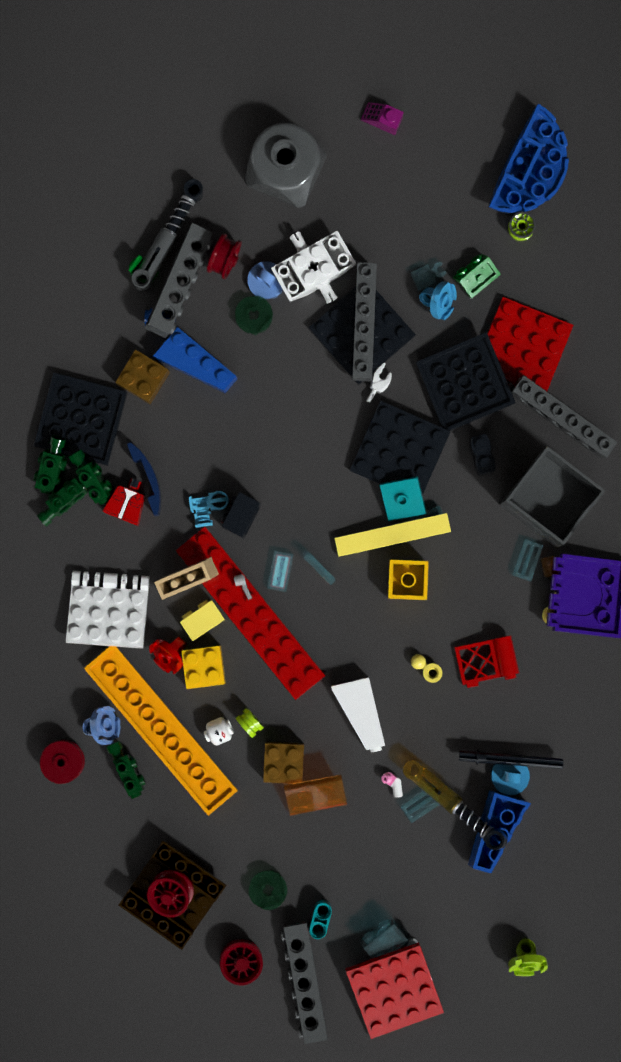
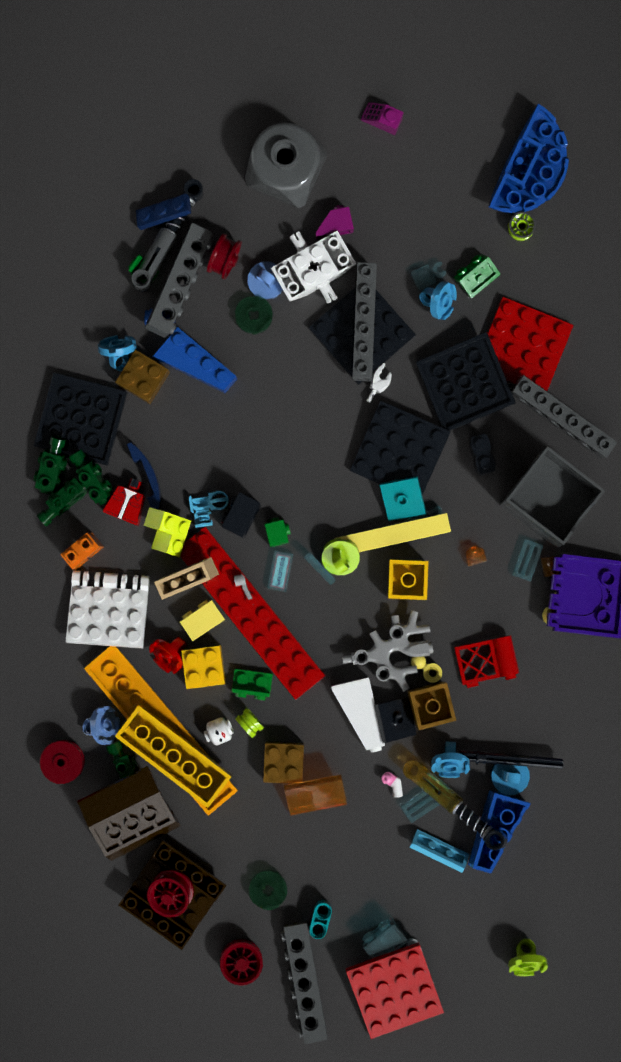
none -> orange hips [60,532,104,570]
none -> dark brown slope [77,766,181,861]
none -> dark azure tile [98,335,136,371]
none -> yellow brick [115,704,233,808]
none -> dark blue plate [136,194,191,230]
none -> neon yellow brick [144,507,191,557]
none -> green bracket [231,669,273,700]
none -> green brick [265,517,291,547]
none -> magenta slope [316,205,354,241]
none -> lime tile [322,538,360,575]
none -> light grey plant [342,610,433,692]
none -> black plate [374,697,417,743]
none -> pearl gold brick [407,681,456,730]
none -> medium azure plate [410,829,470,873]
none -> dark azure tile [431,741,470,778]
none -> clear orange plate [465,546,487,567]

